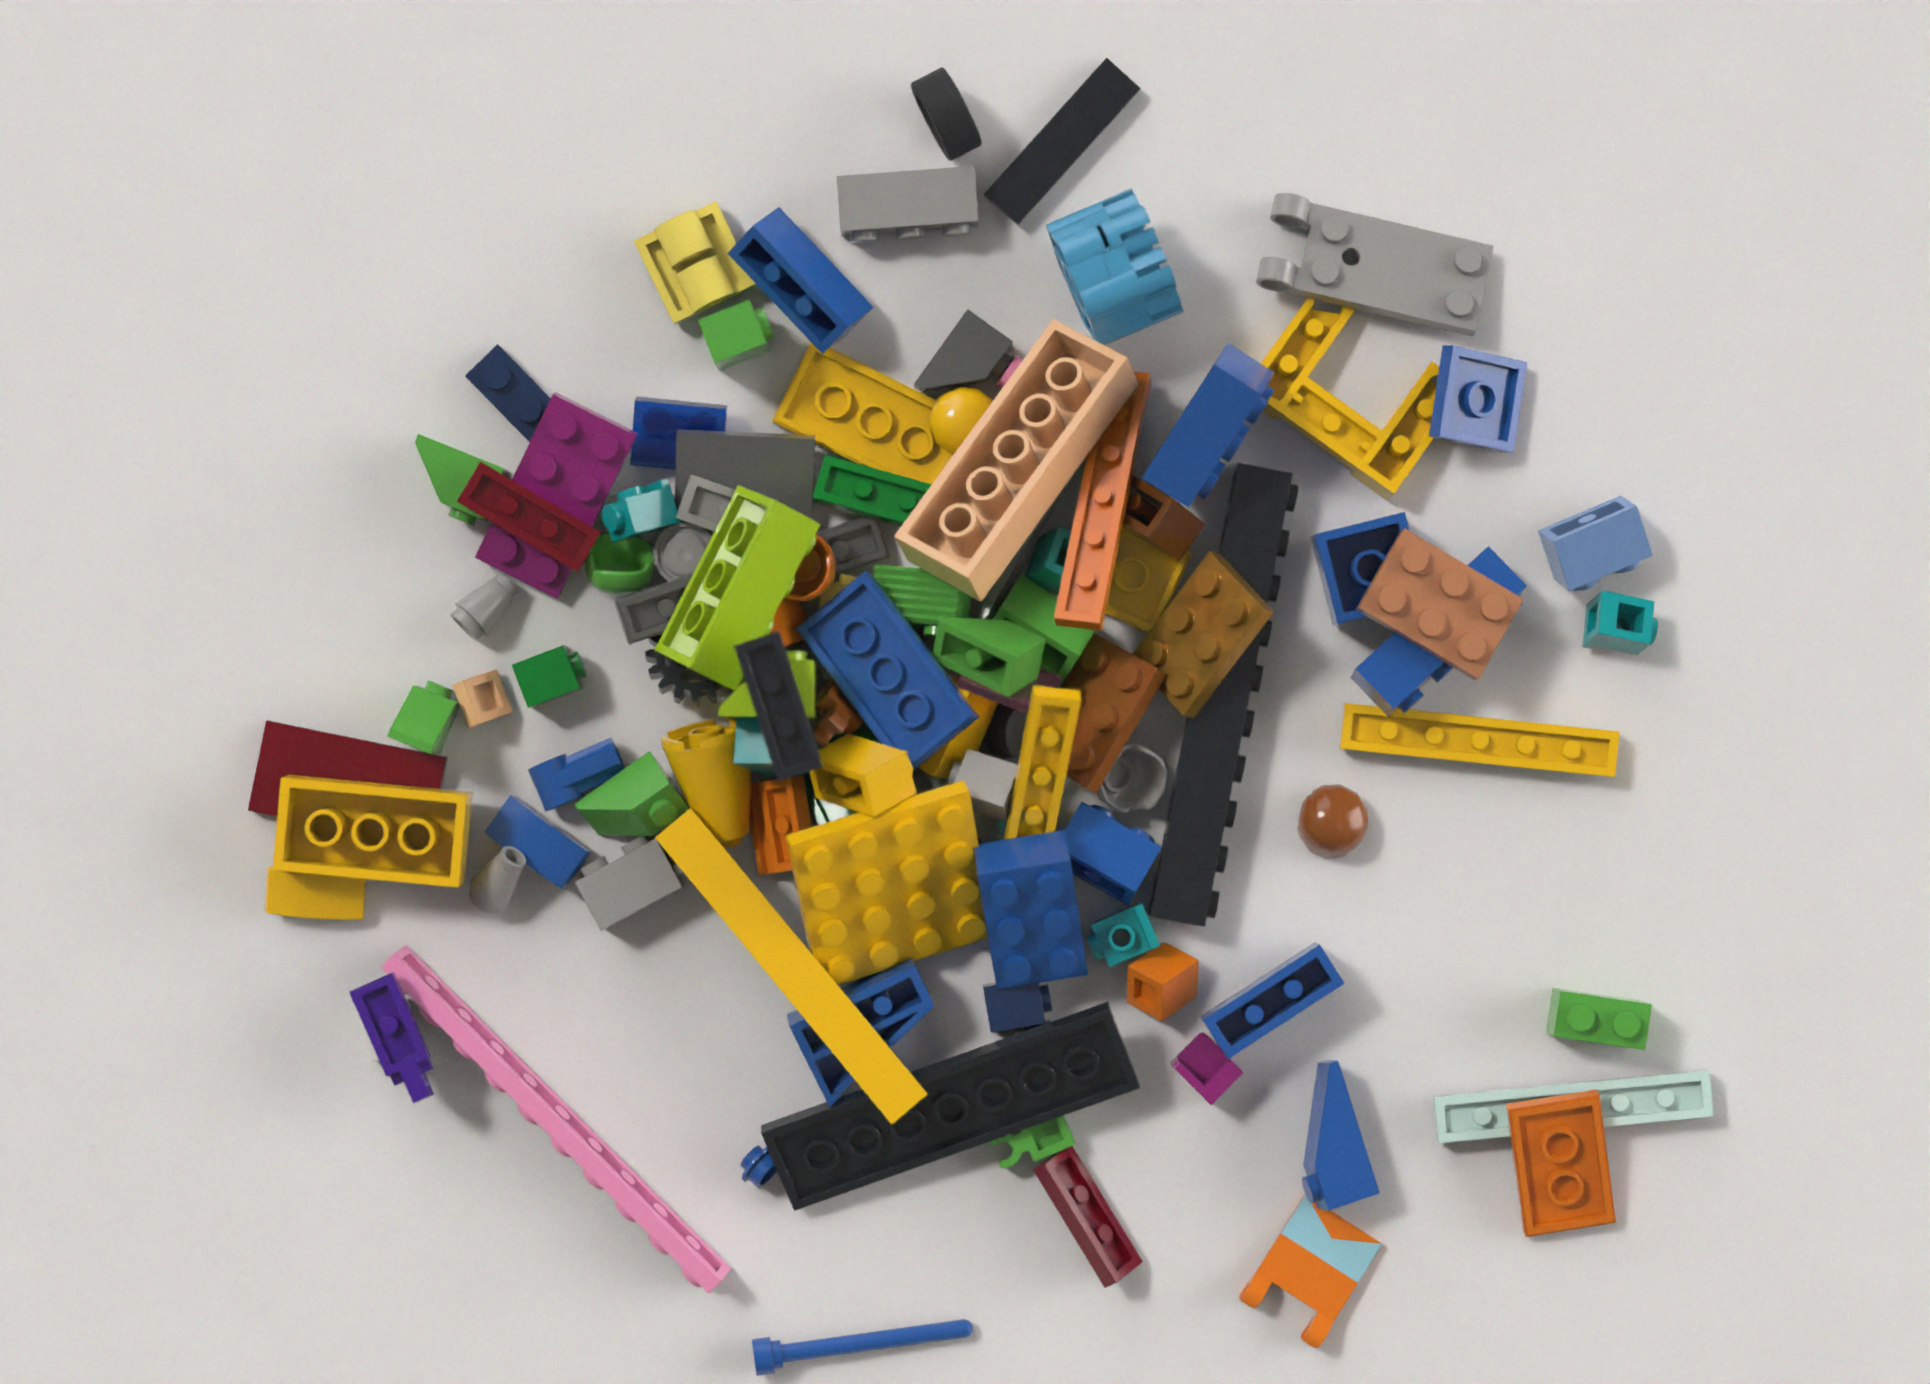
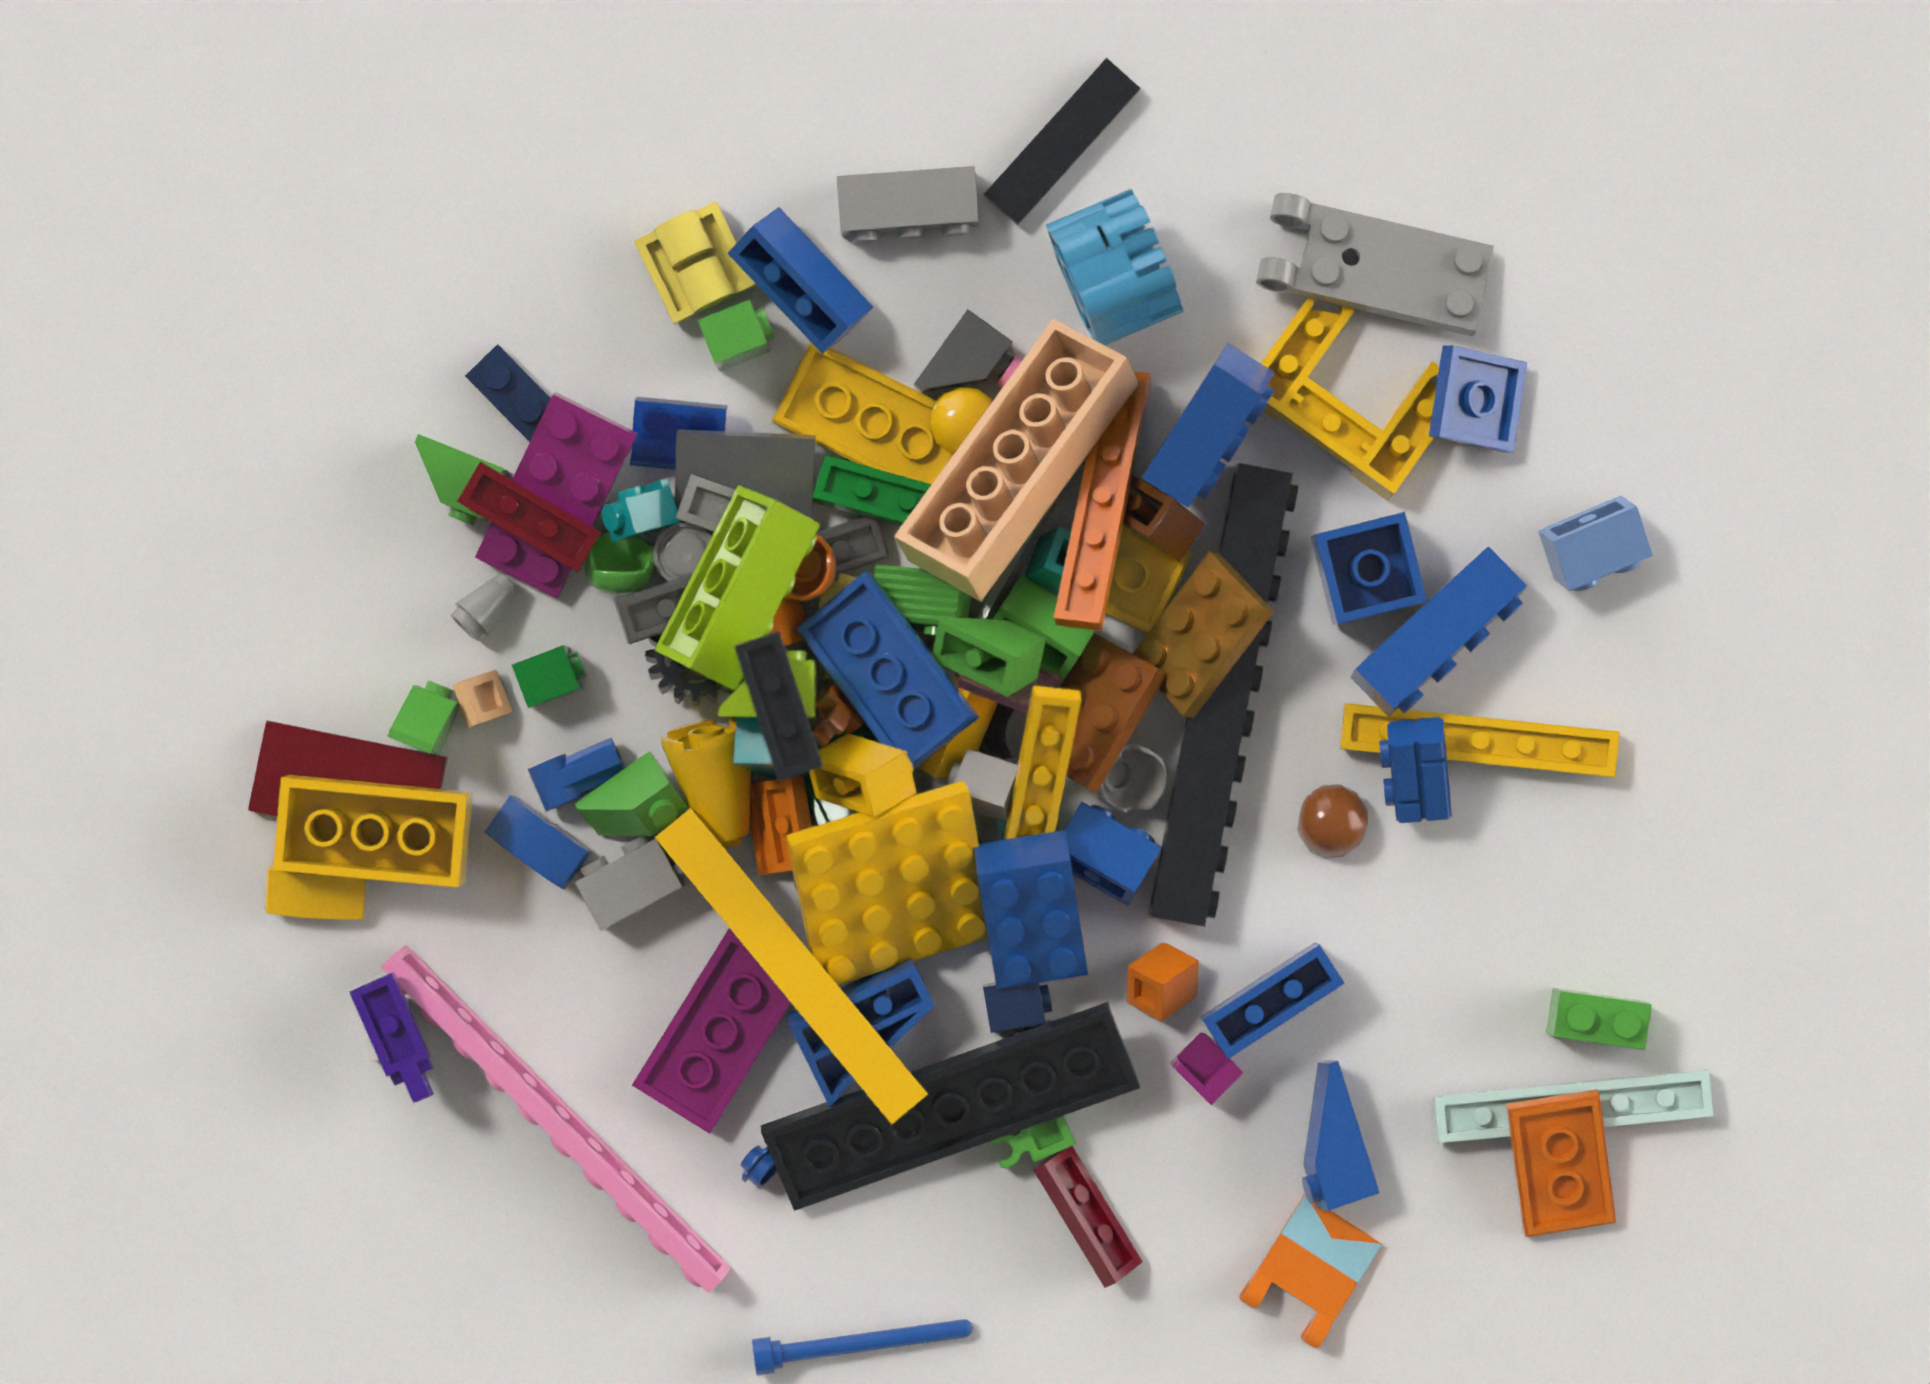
light grey cone [469,846,526,914] -> none
black tyre [911,67,982,161] -> none
teal brick [1086,902,1160,967] -> none
nougat plate [1356,528,1524,680] -> none
teal brick [1582,590,1658,655] -> none
none -> magenta plate [632,928,791,1134]
none -> blue brick [1379,717,1452,823]

